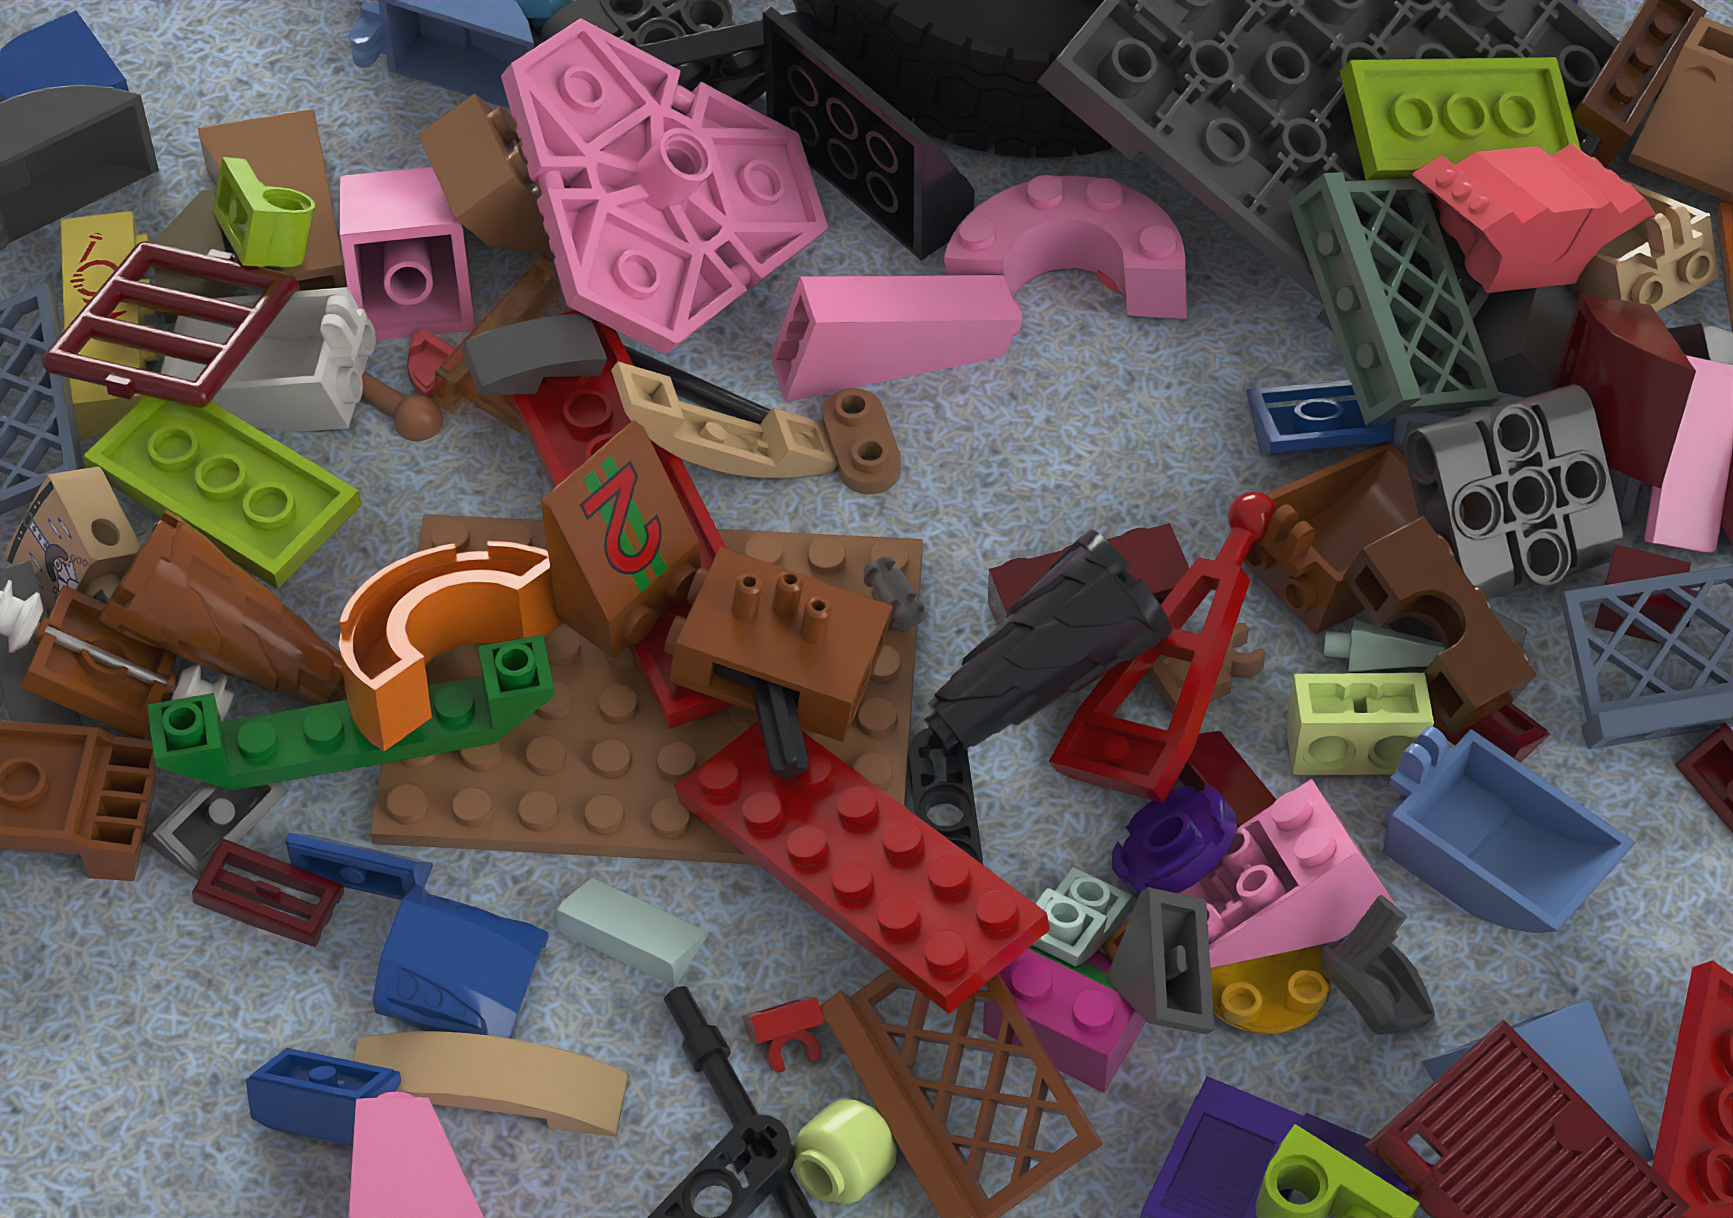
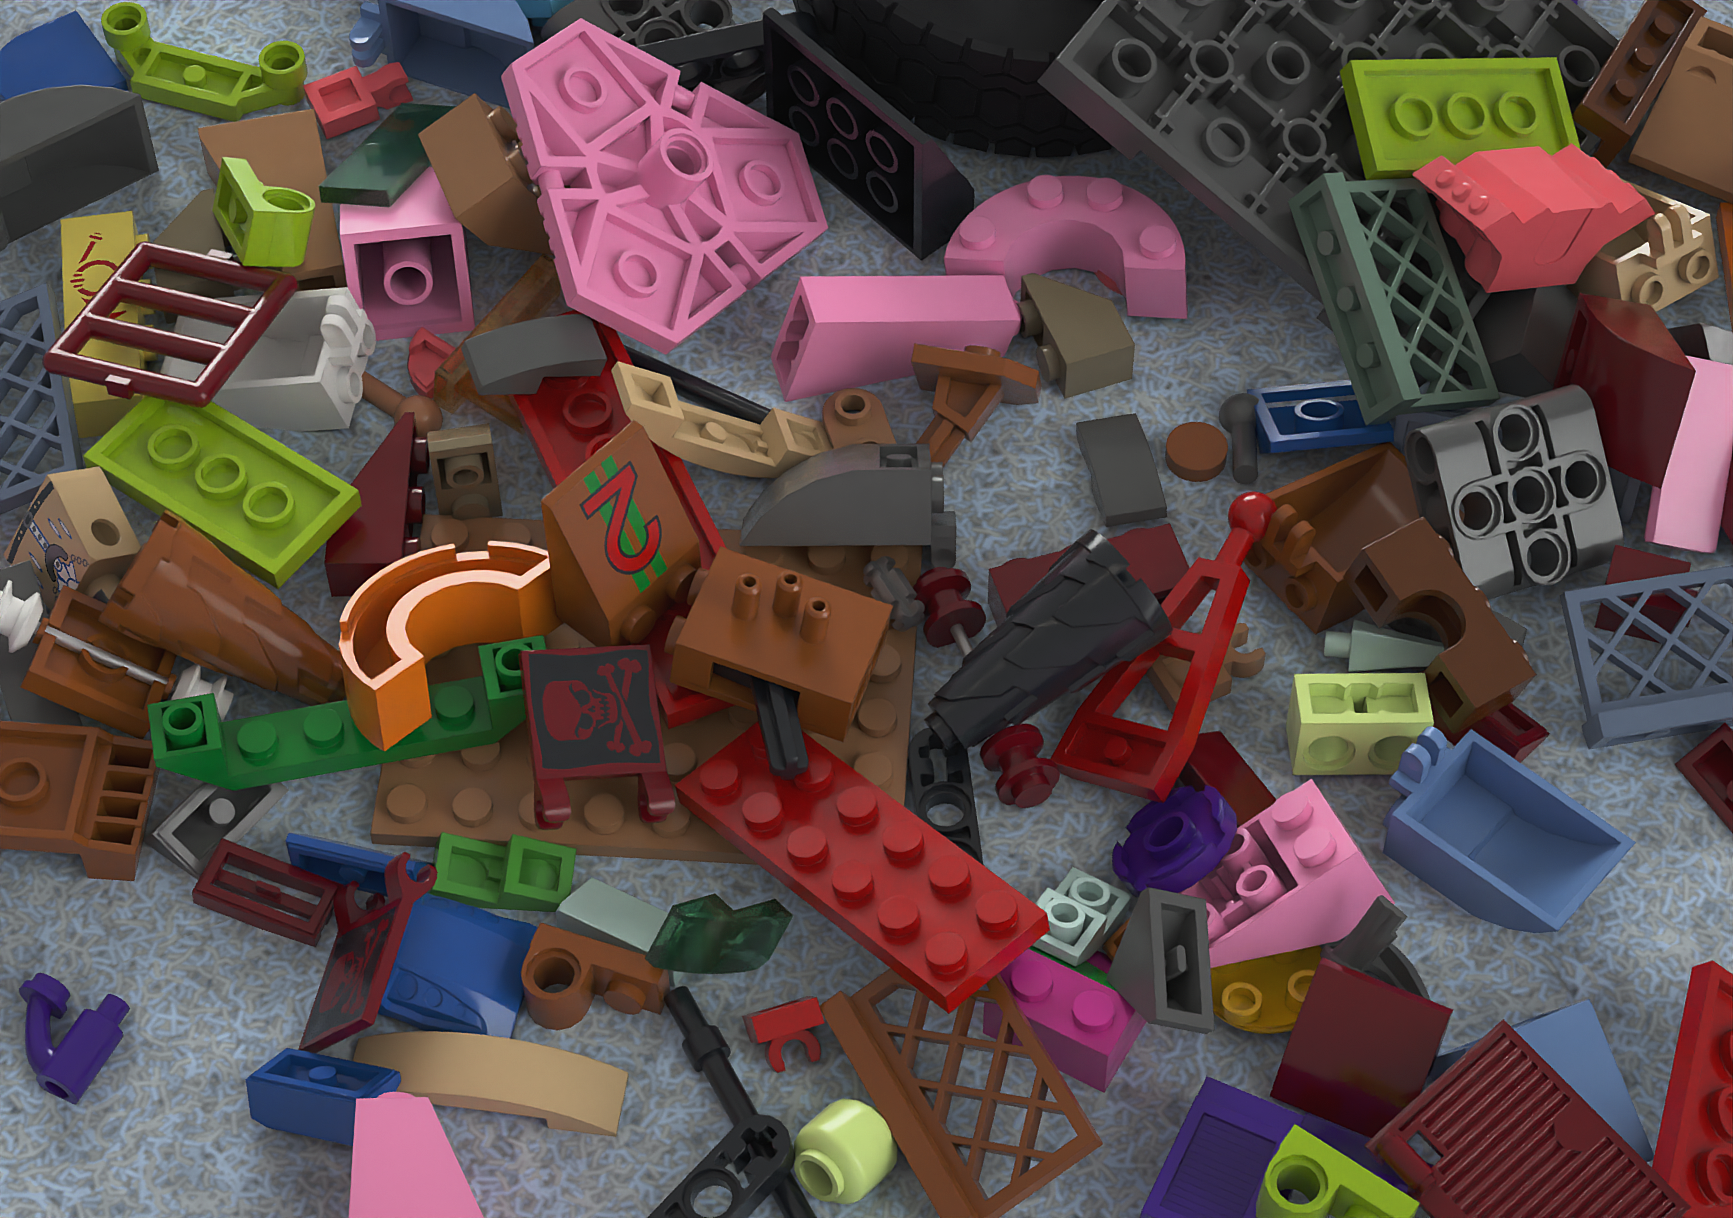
none -> dark purple plant [19,973,130,1105]
none -> lime plate [101,2,308,122]
none -> dark red flag [298,852,438,1053]
none -> coral plate [303,62,413,139]
none -> clear green piece [318,103,456,207]
none -> dark red slope [324,412,430,597]
none -> dark tan slope [427,423,503,520]
none -> bright green slope [428,832,577,912]
none -> flag [518,644,675,830]
none -> dark orange plate [521,922,670,1030]
none -> clear green slope [645,894,794,974]
none -> dark grey piece [739,443,956,568]
none -> dark orange piece [911,343,1042,467]
none -> dark red axle [912,567,1060,808]
none -> dark tan slope [1017,273,1135,399]
none -> dark grey slope [1076,413,1167,527]
none -> dark orange tile [1165,422,1228,482]
none -> dark grey bar [1219,393,1259,485]
none -> dark red slope [1270,957,1453,1139]

